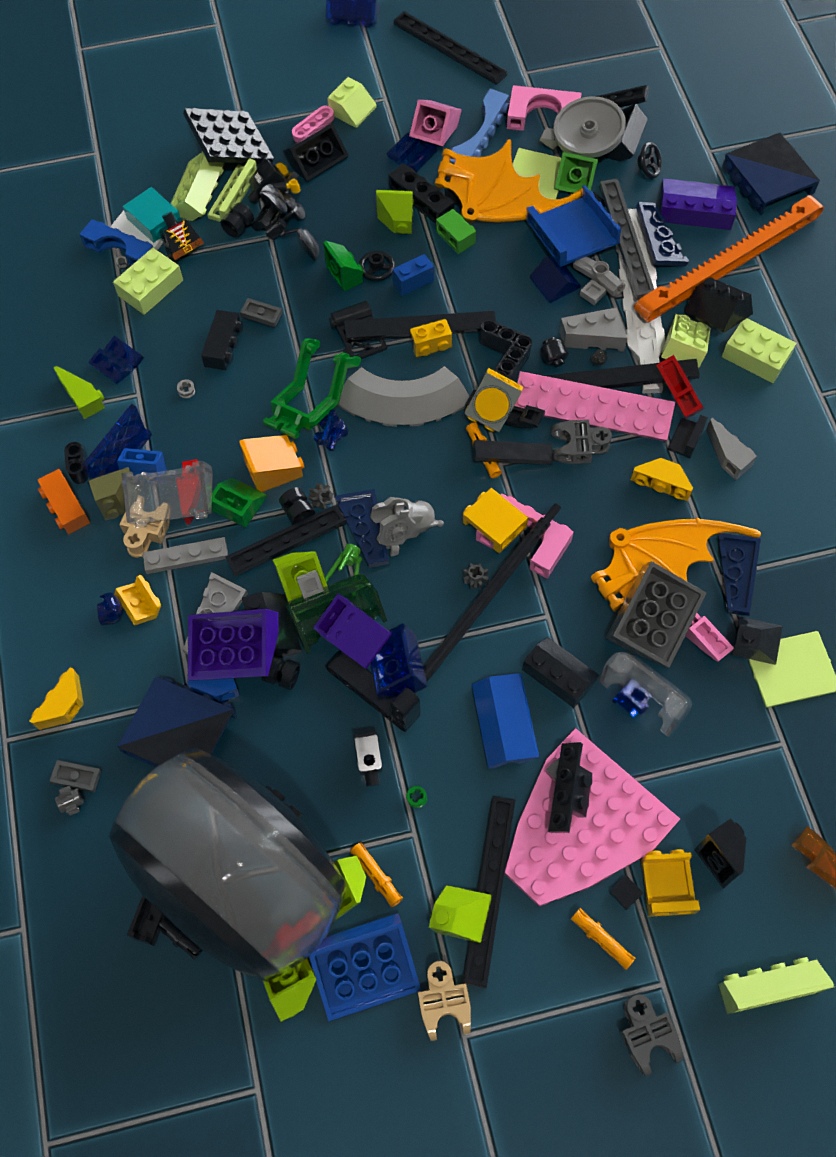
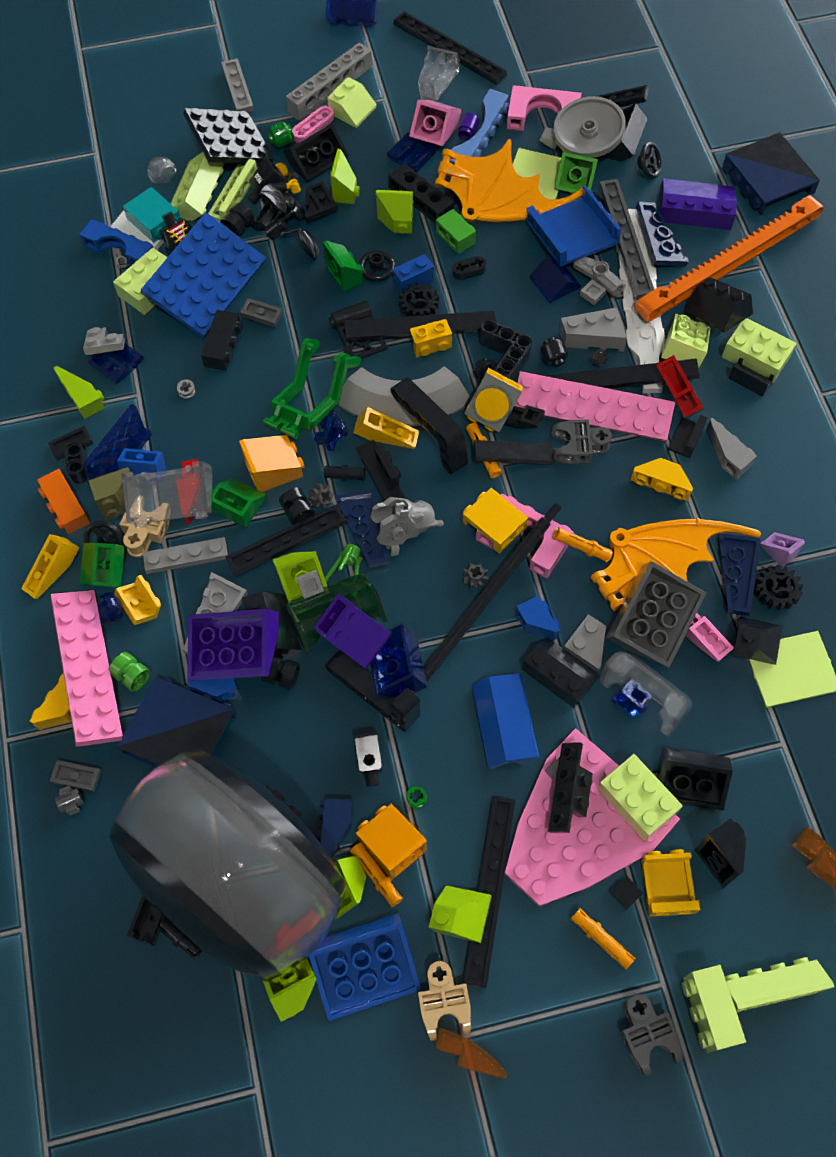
none -> yellow slope [21,534,80,599]
none -> black tile [48,426,94,461]
none -> bright pink plate [51,590,123,747]
none -> green slope [80,543,125,587]
none -> light grey plate [83,327,125,355]
none -> black piece [83,521,124,546]
none -> bright green wheel [109,652,151,692]
none -> blue plate [140,212,266,339]
none -> clear hair [147,156,177,184]
none -> light grey plate [221,58,254,112]
none -> green head [267,121,294,148]
none -> light grey brick [286,42,372,121]
none -> black wing [305,181,338,223]
none -> dark blue slope [317,798,354,859]
none -> black pin [324,465,366,481]
none -> lime slope [331,149,360,204]
none -> yellow slope [353,407,419,449]
none -> black bracket [356,440,406,501]
none -> light orange slope [356,803,427,880]
none -> black beam [390,377,468,475]
none -> black gear [399,282,439,317]
none -> clear wedge [418,46,460,102]
none -> clear orange slope [435,1028,507,1079]
none -> black beam [452,256,486,280]
none -> dark purple brick [458,113,480,140]
none -> black gear [473,357,497,380]
none -> blue slope [515,595,561,640]
none -> light orange pin [552,527,613,562]
none -> light grey wing [564,614,606,672]
none -> yellowish green brick [597,754,683,842]
none -> black slope [657,747,733,811]
none -> yellowish green brick [682,965,746,1053]
none -> black hinge [728,357,775,397]
none -> black gear [755,565,803,610]
none -> lavender slope [760,532,805,567]

